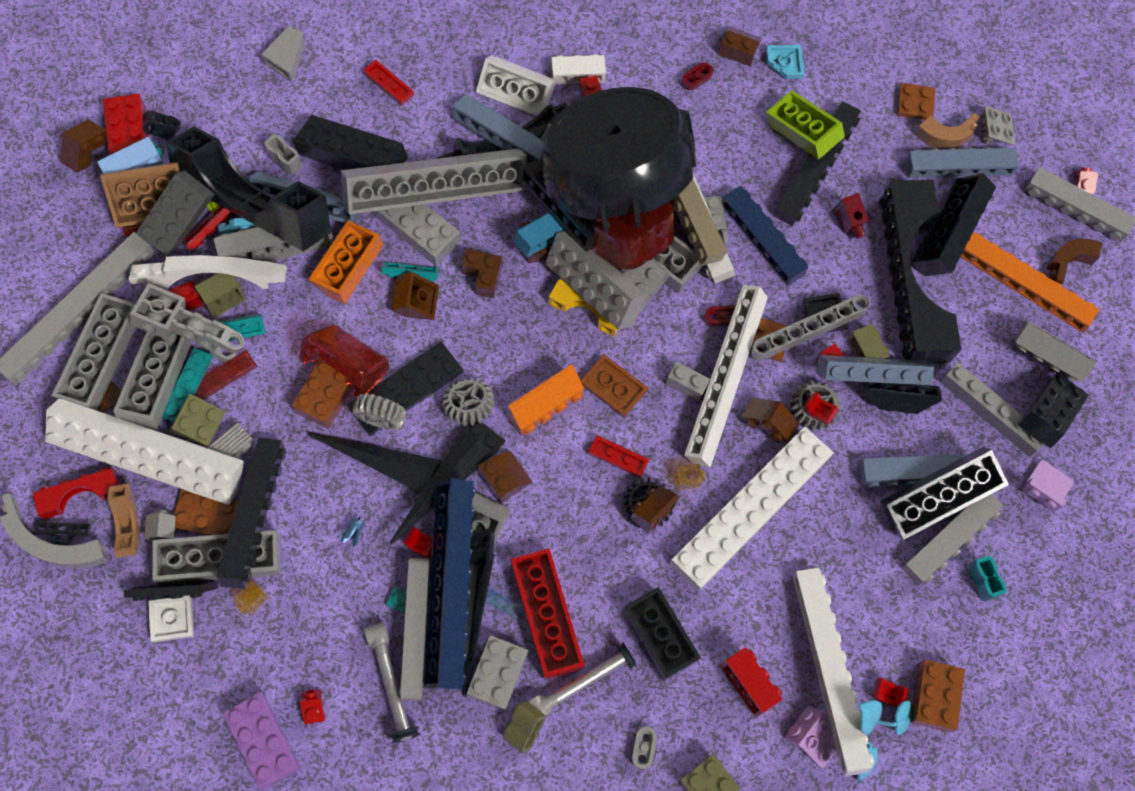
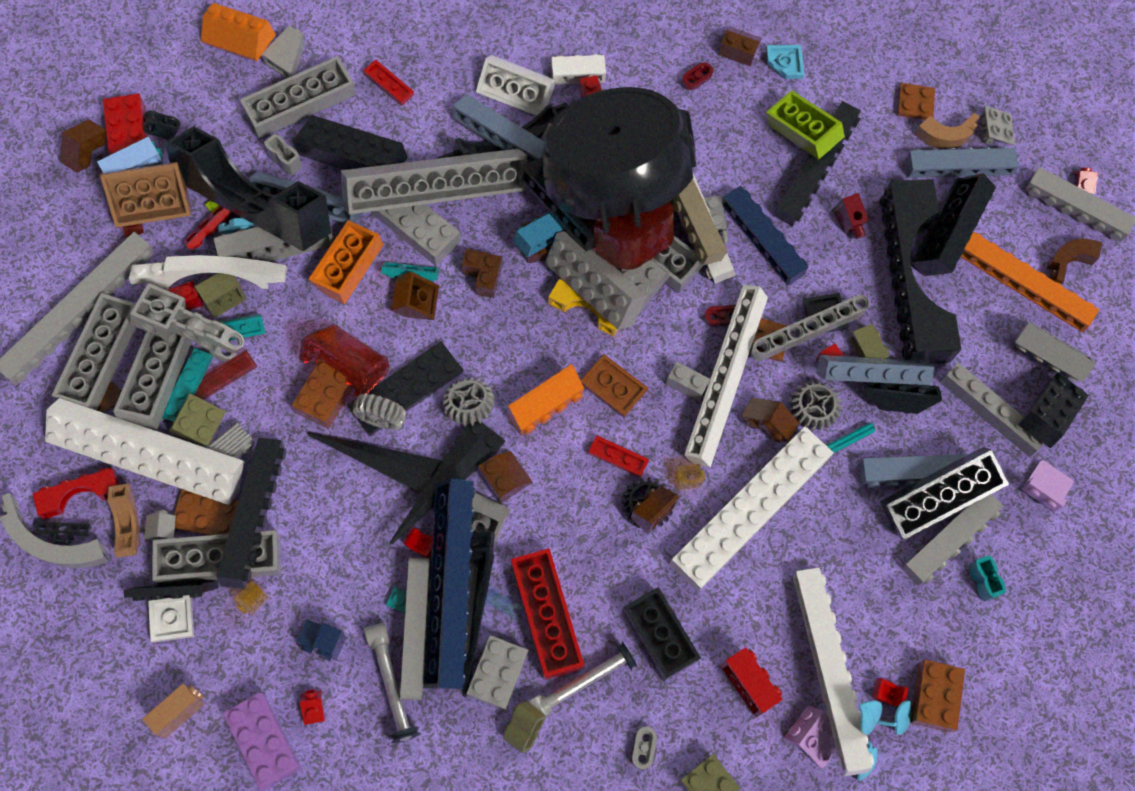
dark grey brick [136,171,215,256] -> none
flat silver piece [338,516,365,547] -> none
red bracket [805,392,839,425] -> none
none -> medium nougat brick [142,683,205,739]
none -> orange slope [201,3,276,61]
none -> light grey brick [240,56,356,139]
none -> dark blue brick [297,619,347,661]
none -> teal axle [826,423,876,454]

